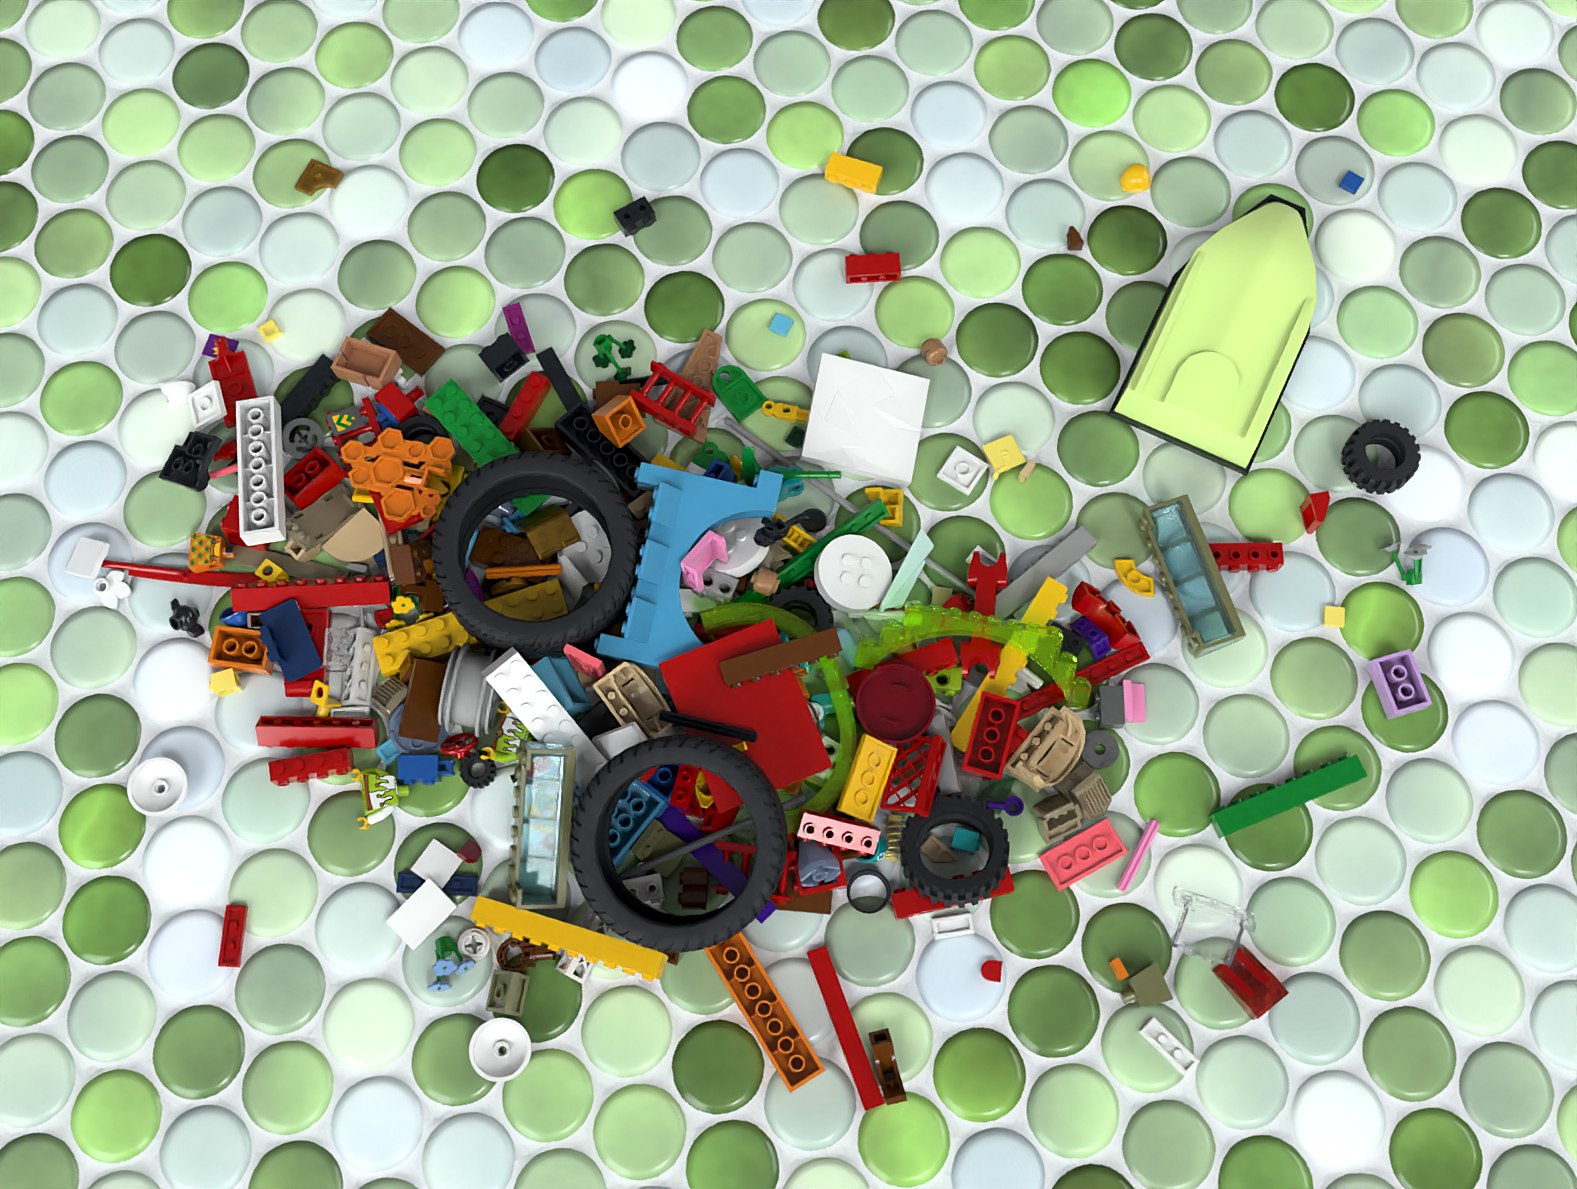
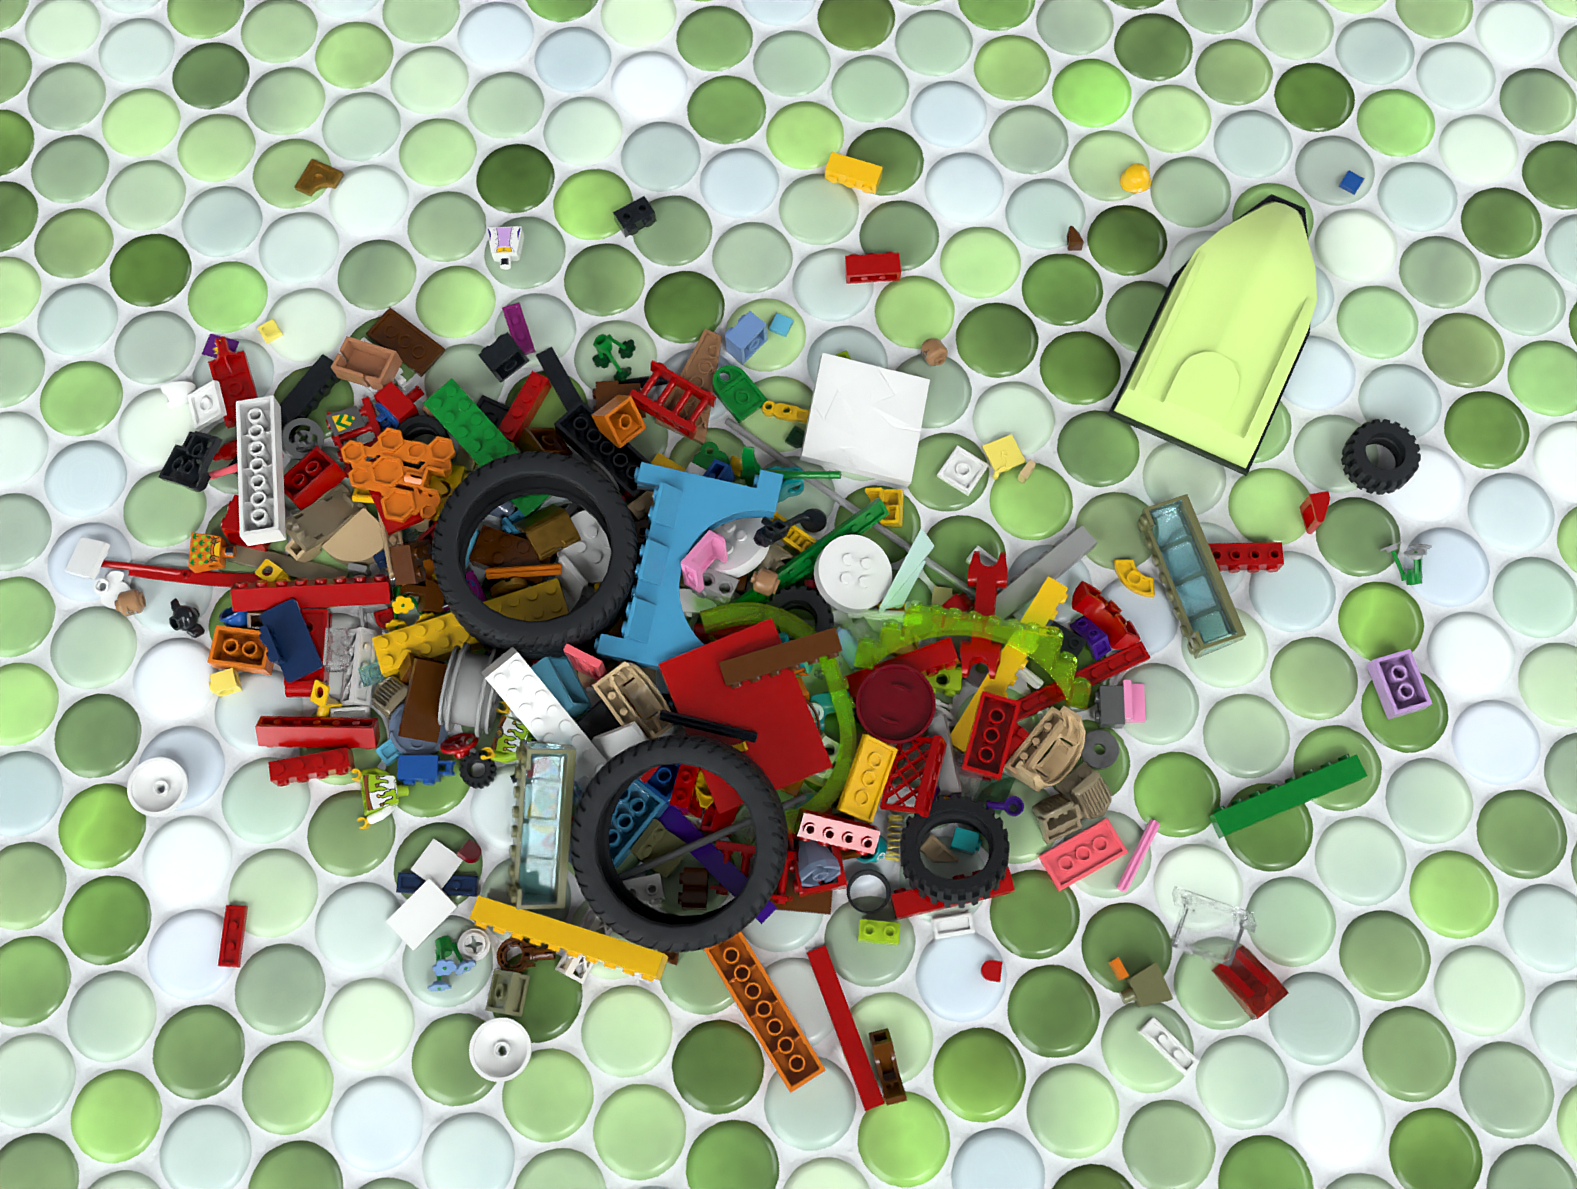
light yellow tile [1323,606,1345,628] -> none
none -> medium nougat head [114,589,146,616]
none -> clear light blue tile [358,662,383,687]
none -> white torso [487,226,524,270]
none -> medium blue brick [725,311,767,365]
none -> lime brick [858,919,901,946]

